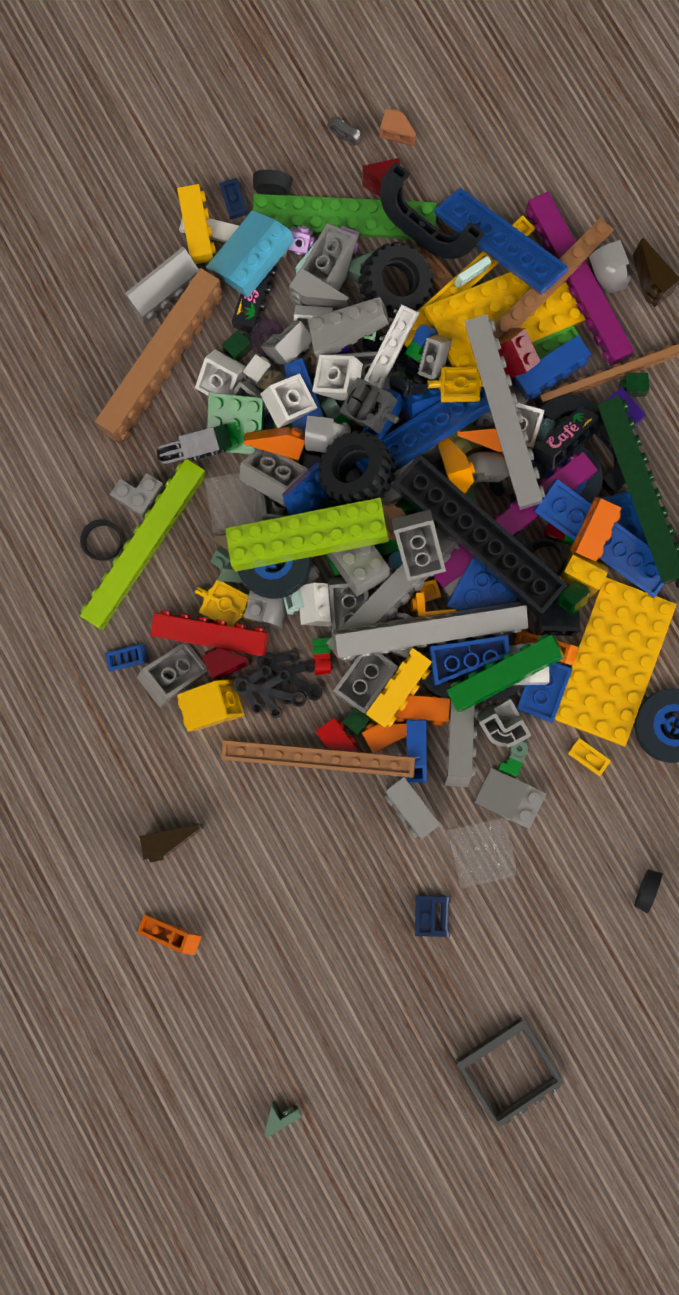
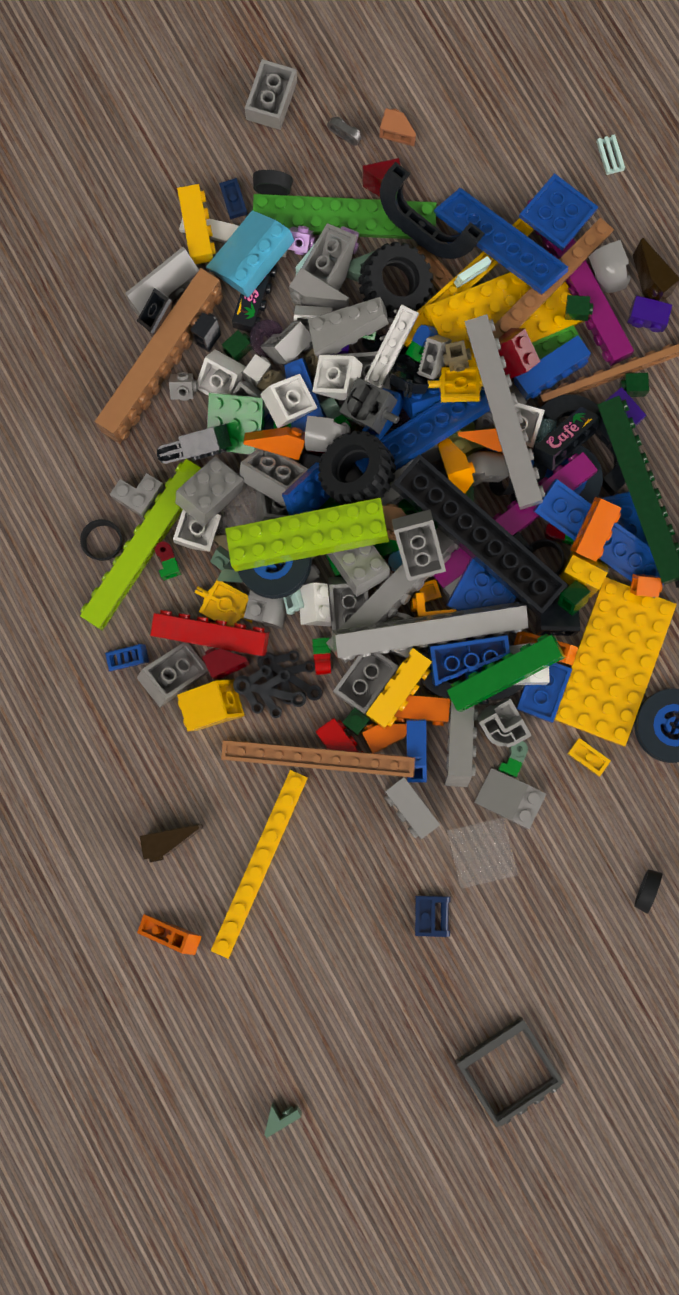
none -> black slope [137,288,172,334]
none -> leg [155,541,181,581]
none -> light grey brick [169,372,197,401]
none -> white slope [173,510,221,552]
none -> light grey brick [175,456,244,526]
none -> black brick [191,312,221,352]
none -> yellow plate [211,770,308,959]
none -> light grey brick [245,59,297,130]
none -> dark tan brick [443,340,472,372]
none -> blue plate [519,173,598,251]
none -> dark green brick [565,295,593,321]
none -> light aqua tile [596,134,625,175]
none -> dark purple brick [627,295,672,332]
none -> orange brick [630,574,663,597]

